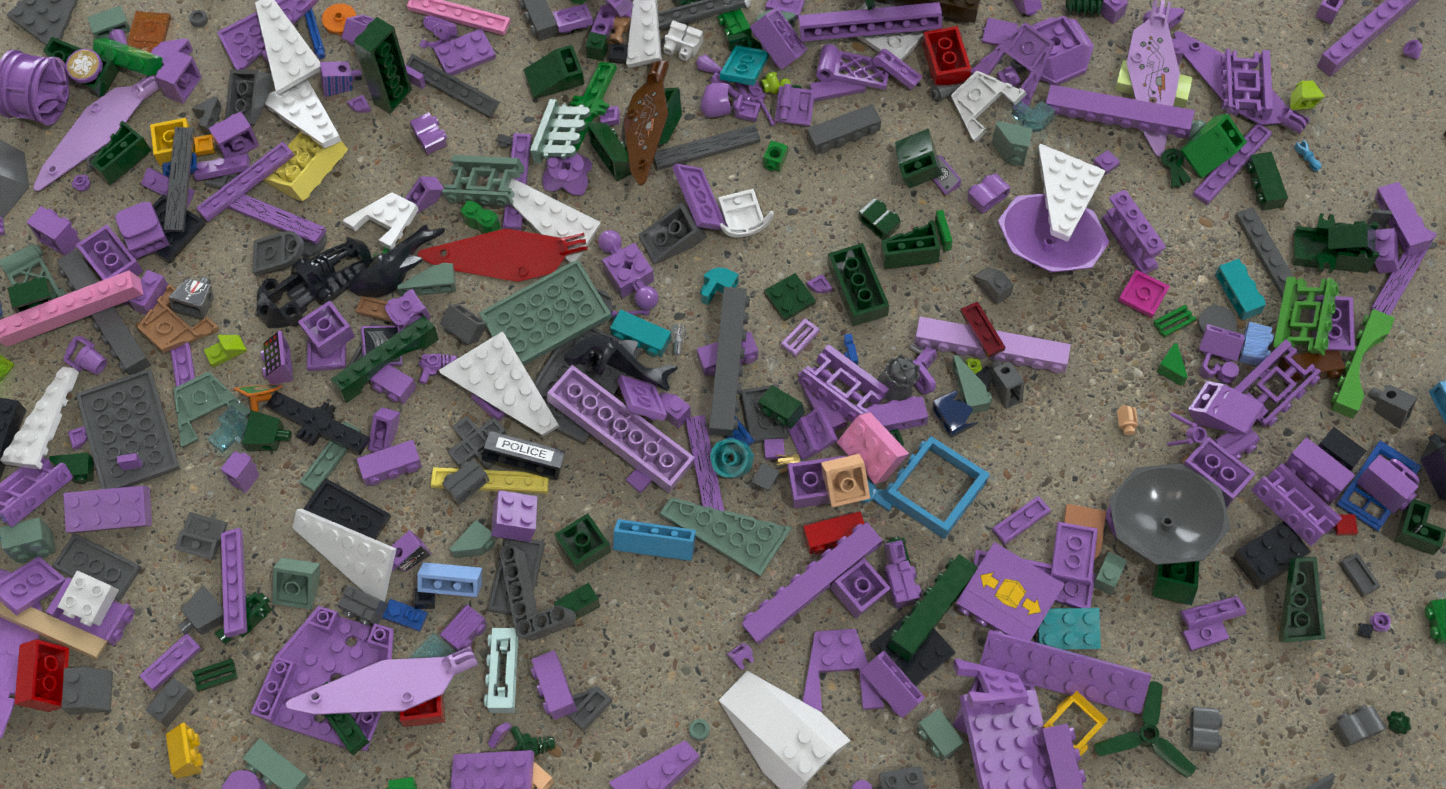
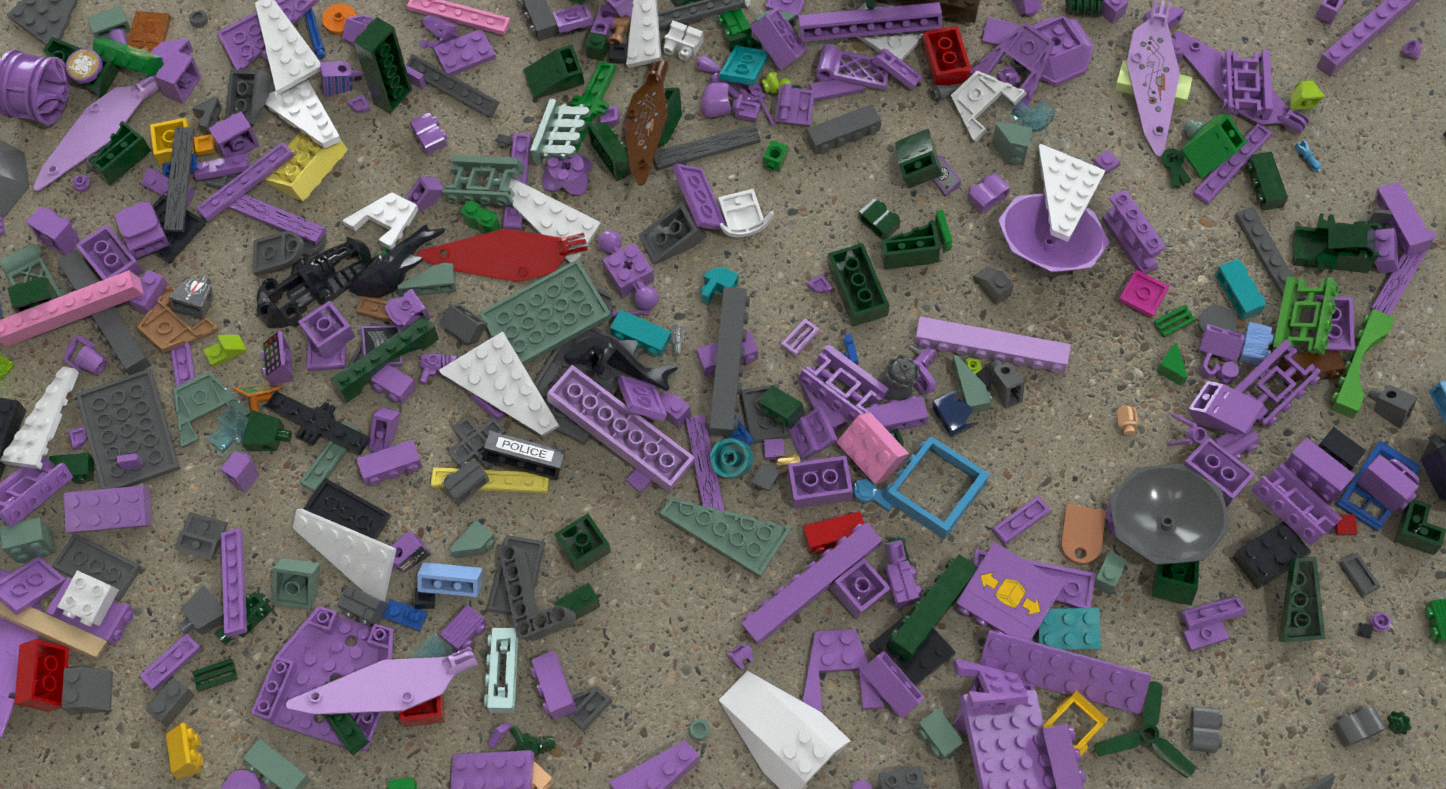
medium lavender brick [491,490,537,542] -> none
dark azure brick [613,519,696,561] -> none
dark green plate [764,273,816,322] -> none
light nougat slope [821,454,870,507] -> none
dark red plate [960,301,1006,358] -> none
medium lavender brick [1046,85,1195,138] -> none
medium lavender tile [1050,522,1098,585] -> none

